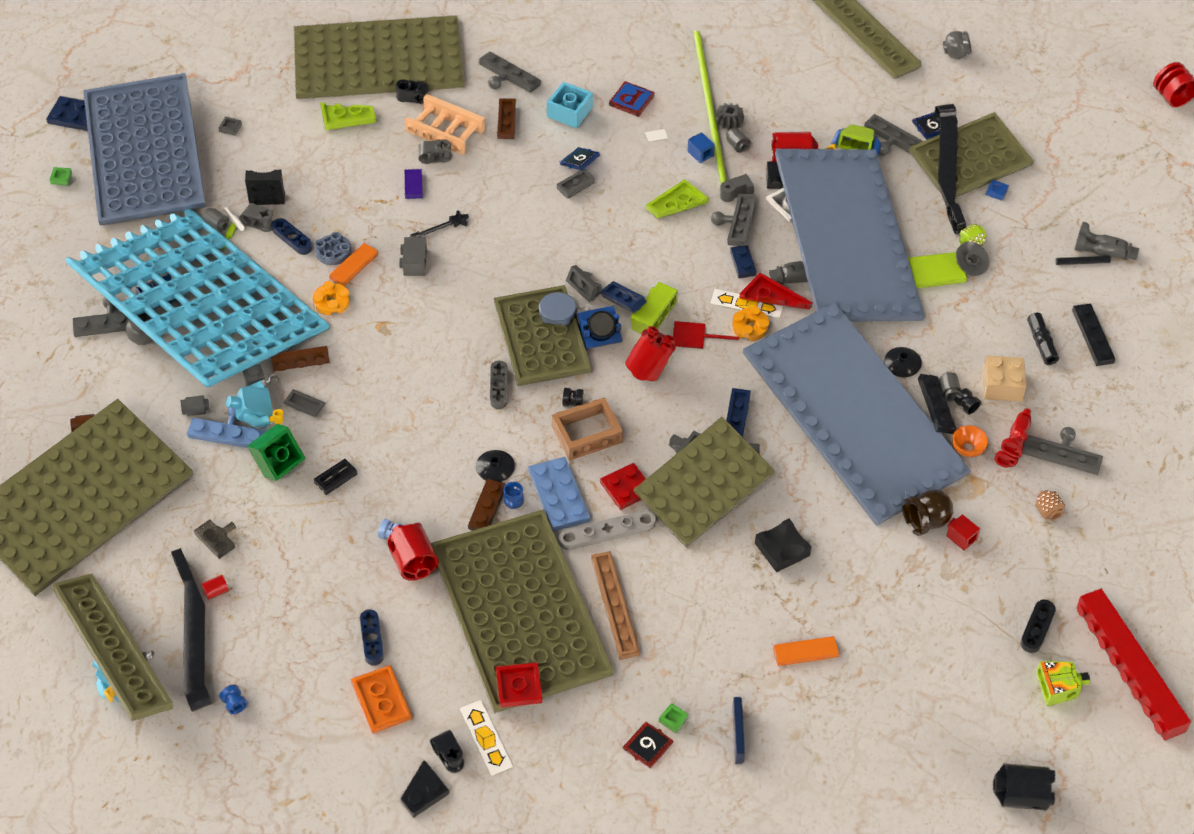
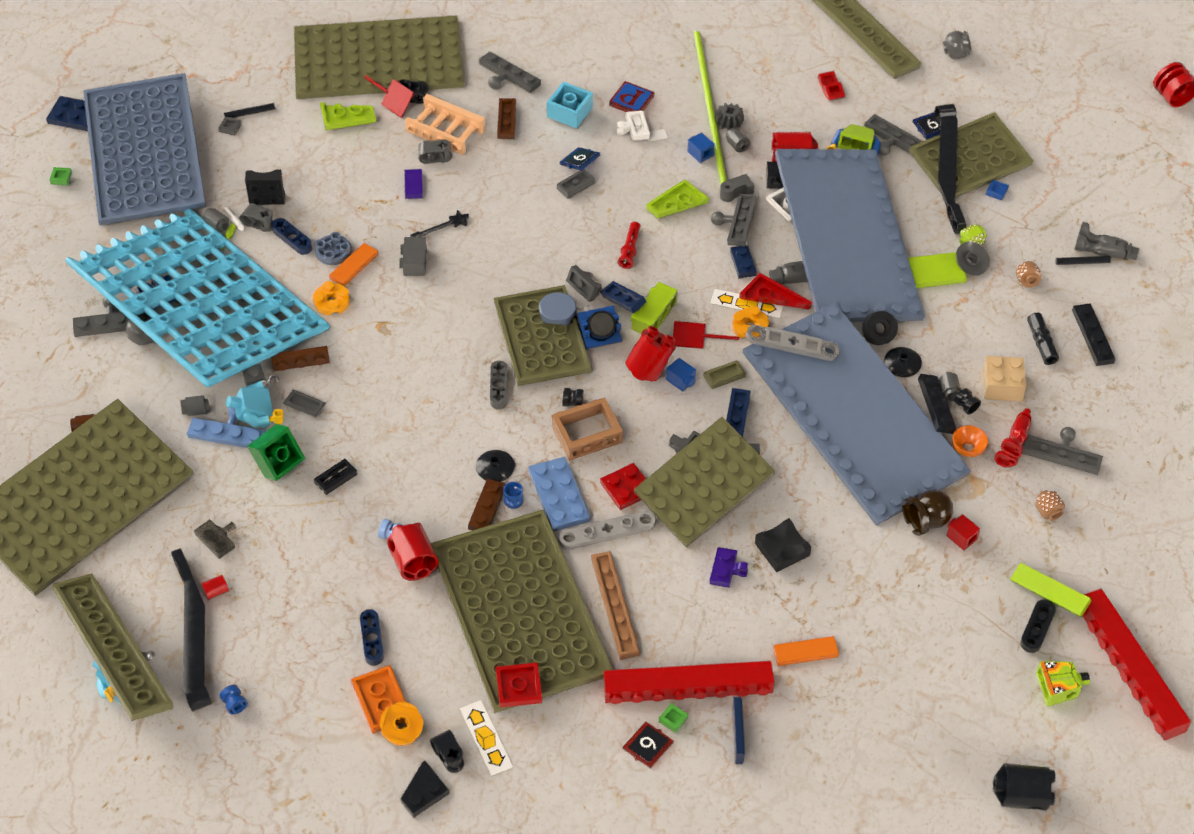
none -> black bar [224,103,275,118]
none -> piece [364,75,414,118]
none -> light orange plate [380,702,423,746]
none -> red brick [603,661,774,704]
none -> white plate [617,111,650,141]
none -> red pin [617,221,641,269]
none -> blue brick [666,358,696,392]
none -> olive tile [703,360,746,389]
none -> dark purple plate [710,547,748,588]
none -> light grey piece [746,324,840,361]
none -> red slope [817,71,845,101]
none -> black tyre [862,311,898,345]
none -> lime tile [1010,562,1092,618]
none -> medium nougat head [1016,261,1042,288]

